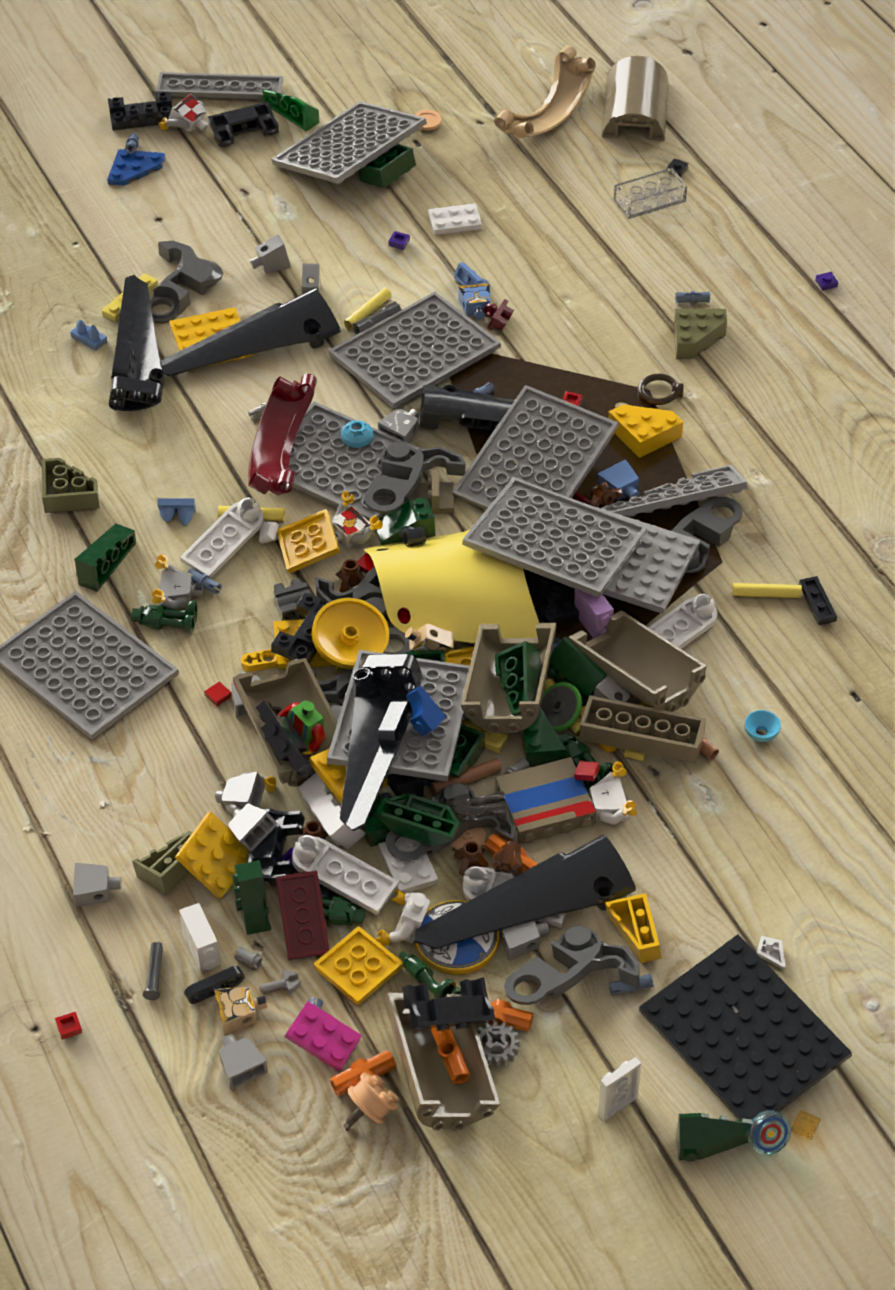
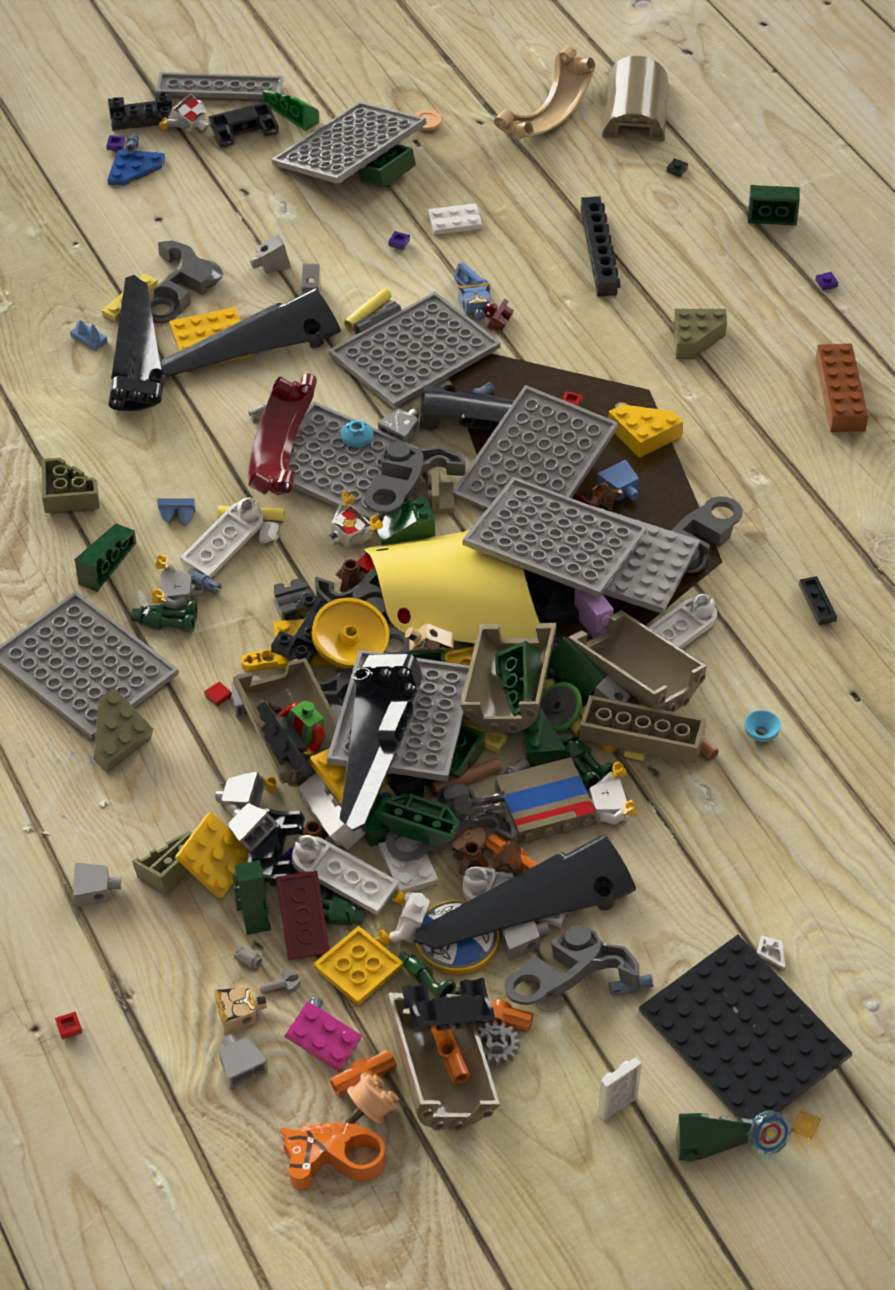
dark grey axle [143,942,163,1000] -> none
white brick [179,903,220,972] -> none
black beam [184,966,245,1004] -> none
yellow plate [277,509,340,574] -> none
black piece [399,526,426,546] -> none
blue arch [406,686,446,737] -> none
red tile [574,761,600,781] -> none
light grey wing [601,465,748,517] -> none
yellow wedge [605,893,662,963] -> none
clear brick [613,168,687,219] -> none
dark brown piece [638,373,684,405] -> none
sand blue pin [675,291,710,304] -> none
light yellow piece [732,583,802,598] -> none
none -> olive brick [93,688,153,773]
none -> dark purple plate [106,135,126,151]
none -> orange animal [280,1123,386,1190]
none -> black brick [580,196,620,297]
none -> dark green brick [747,185,800,226]
none -> dark orange brick [815,343,868,432]

